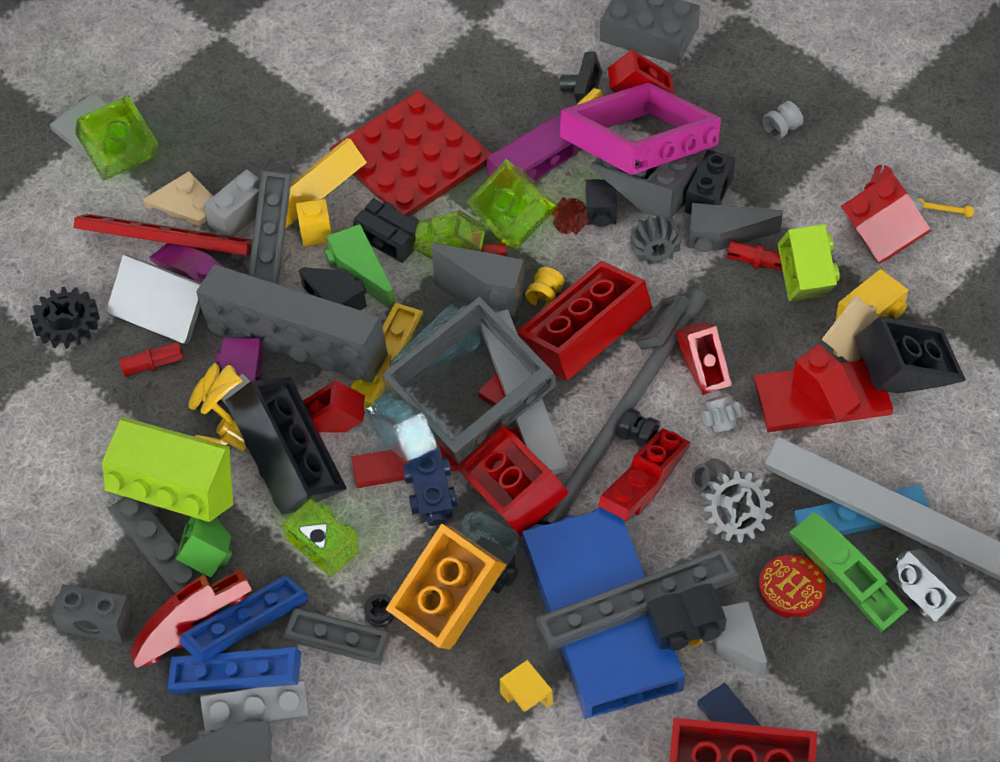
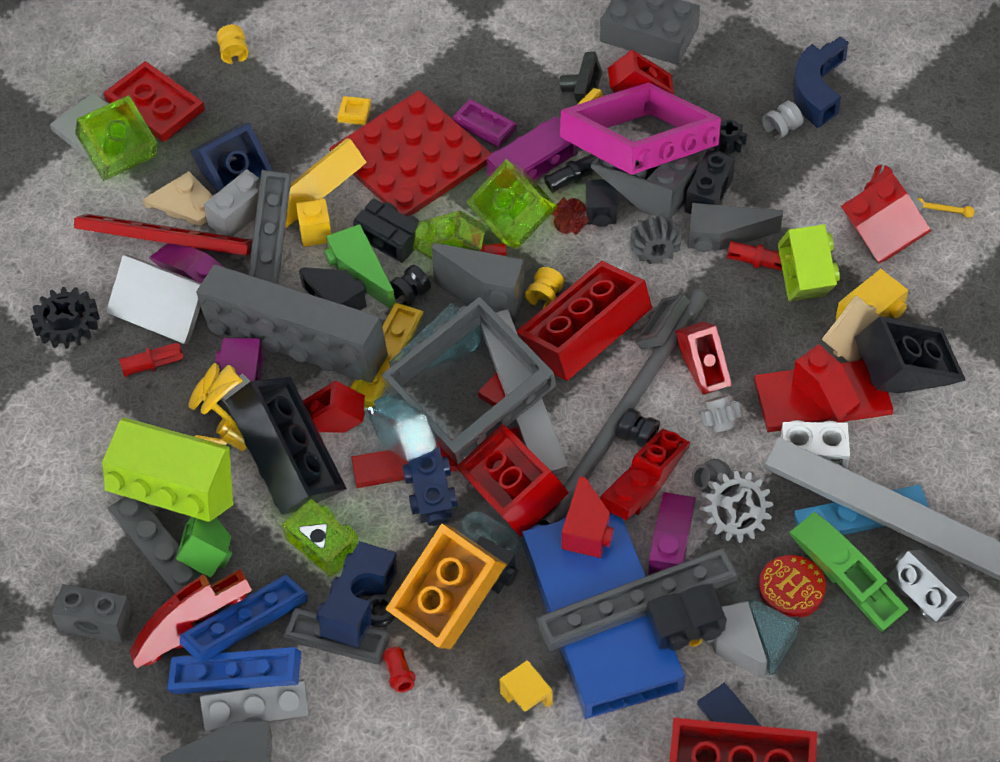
none -> red plate [103,61,205,142]
none -> dark blue slope [190,123,274,193]
none -> yellow wheel [216,24,249,64]
none -> dark blue arch [316,541,397,648]
none -> yellow tile [337,96,371,125]
none -> red pin [382,647,416,693]
none -> black wheel [390,265,431,306]
none -> magenta plate [453,99,517,148]
none -> black pin [544,154,598,193]
none -> red slope [562,476,614,558]
none -> magenta slope [648,492,696,576]
none -> black gear [714,119,747,156]
none -> clear light blue slope [749,600,800,676]
none -> white brick [780,420,850,469]
none -> dark blue arch [793,36,849,128]

